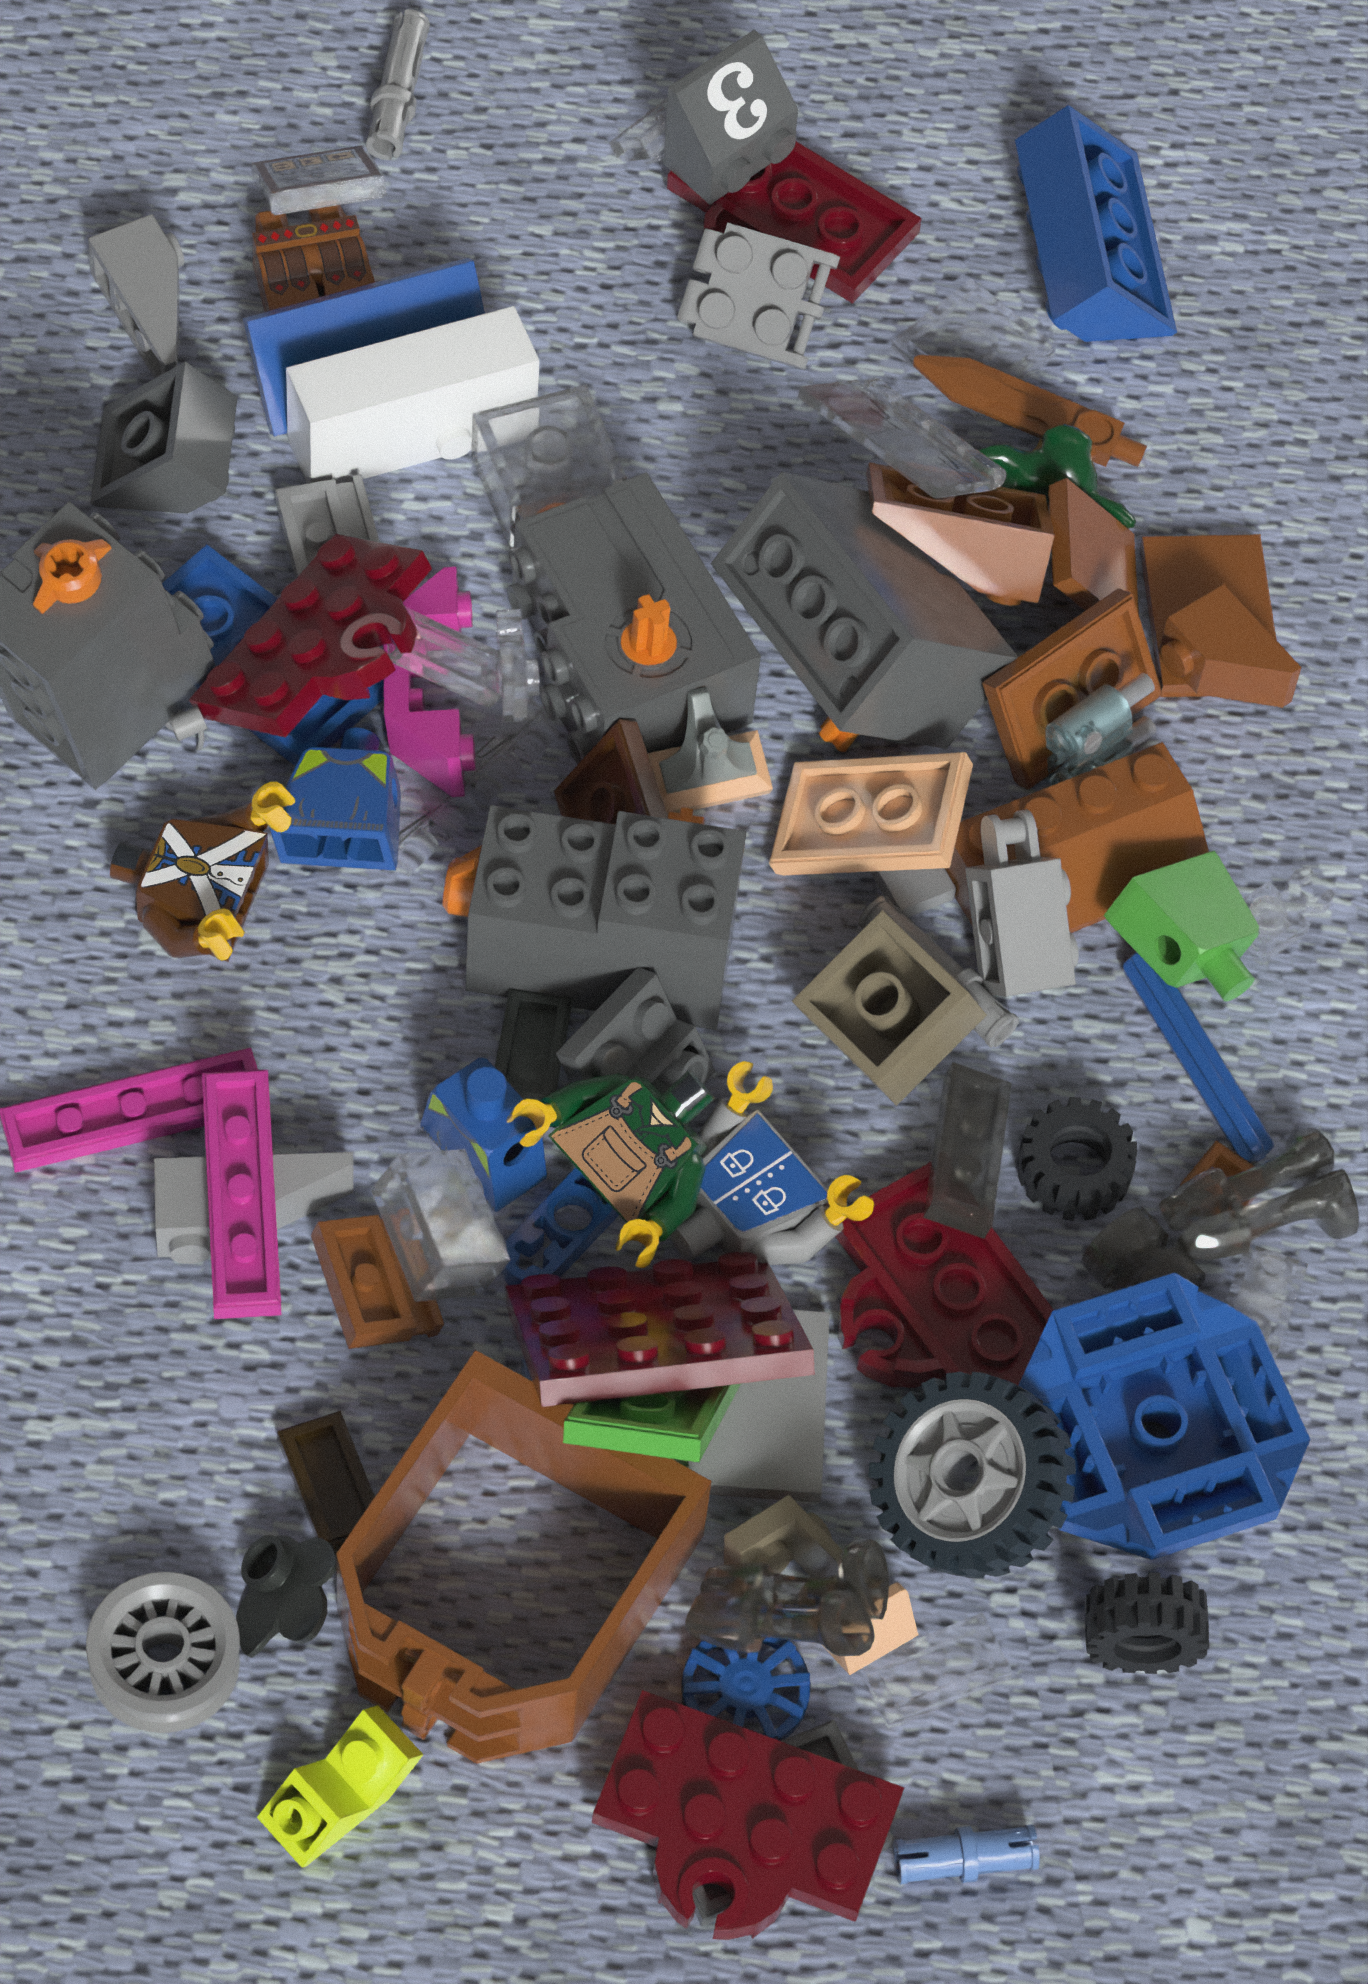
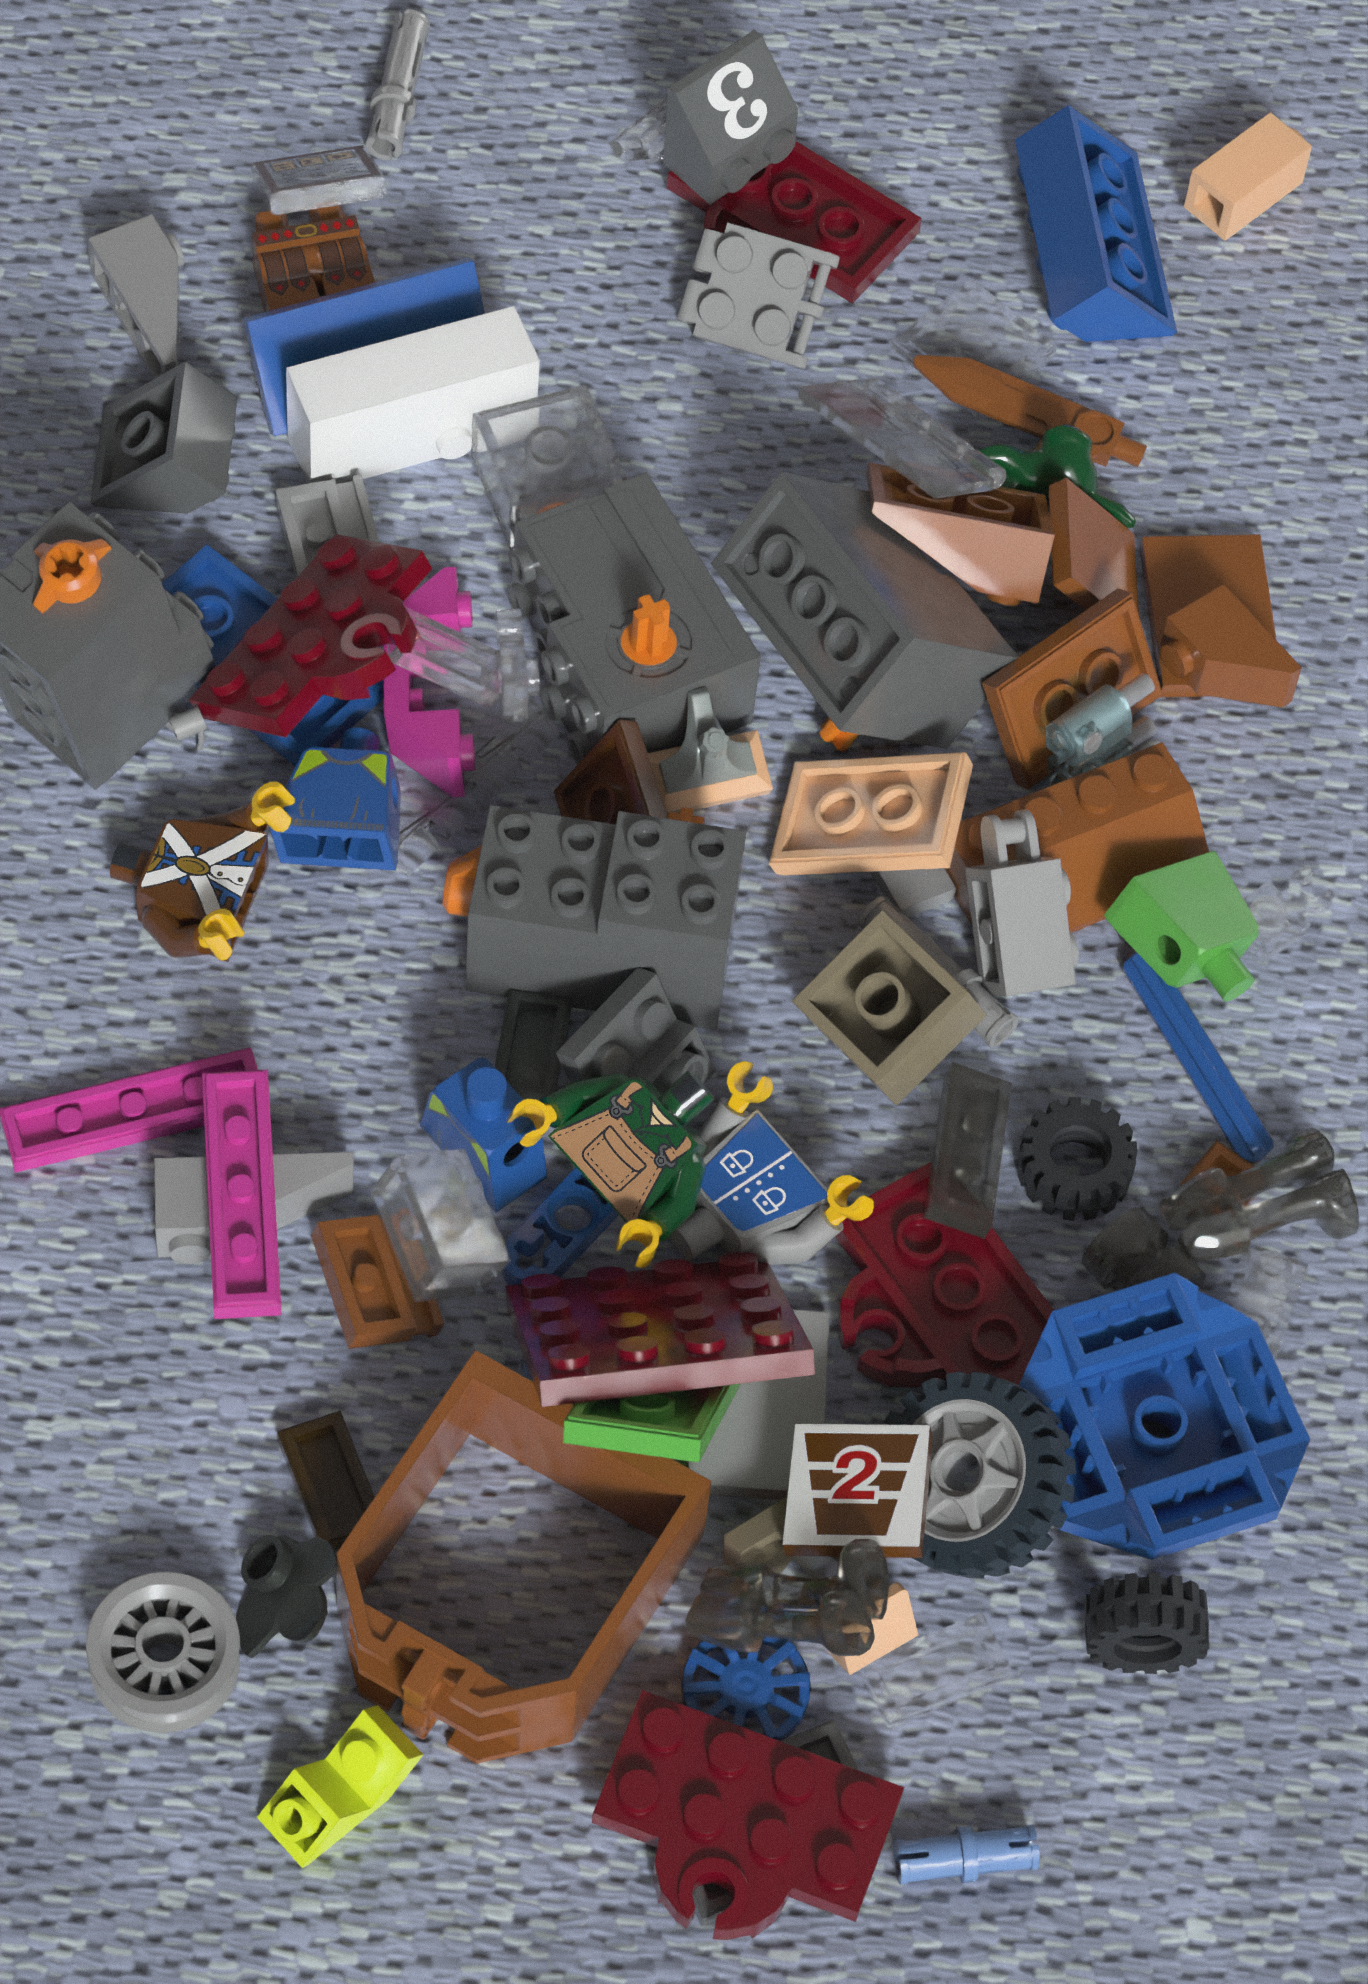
none -> tile [782,1424,933,1558]
none -> light nougat brick [1184,112,1312,241]

